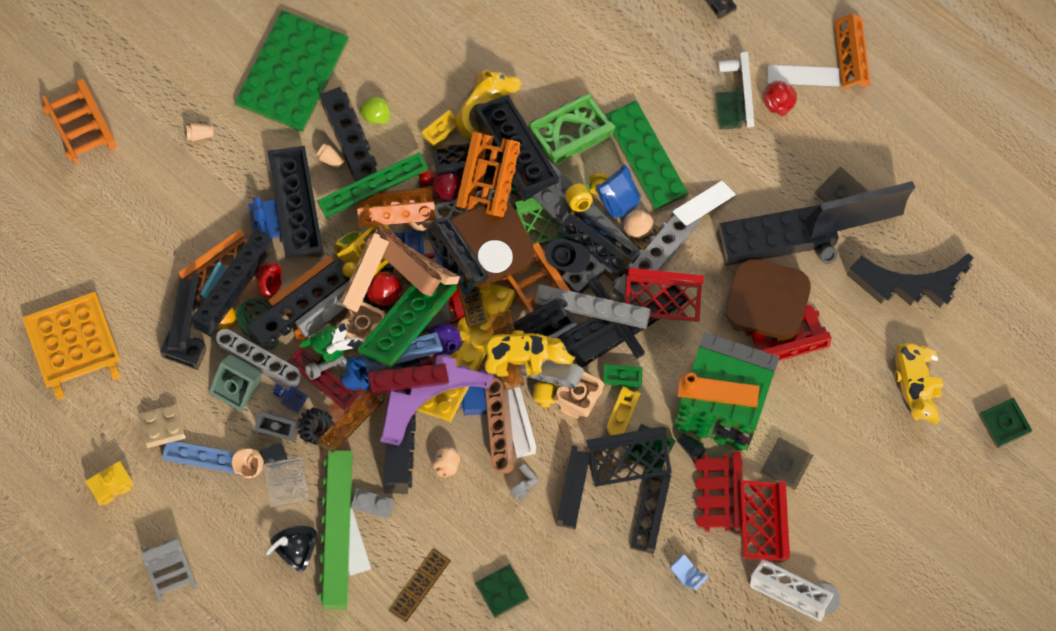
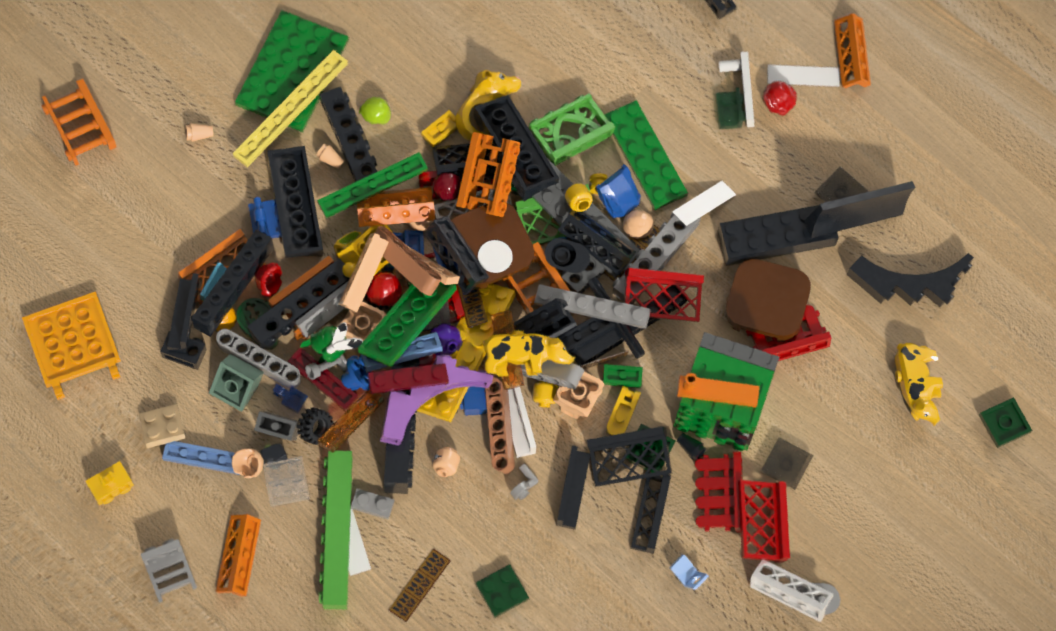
black hat [266,526,317,572] -> none
dark grey tile [816,244,837,264] -> none
none -> orange fence [216,514,261,597]
none -> light yellow plate [233,50,348,168]
none -> sticker [580,351,629,370]

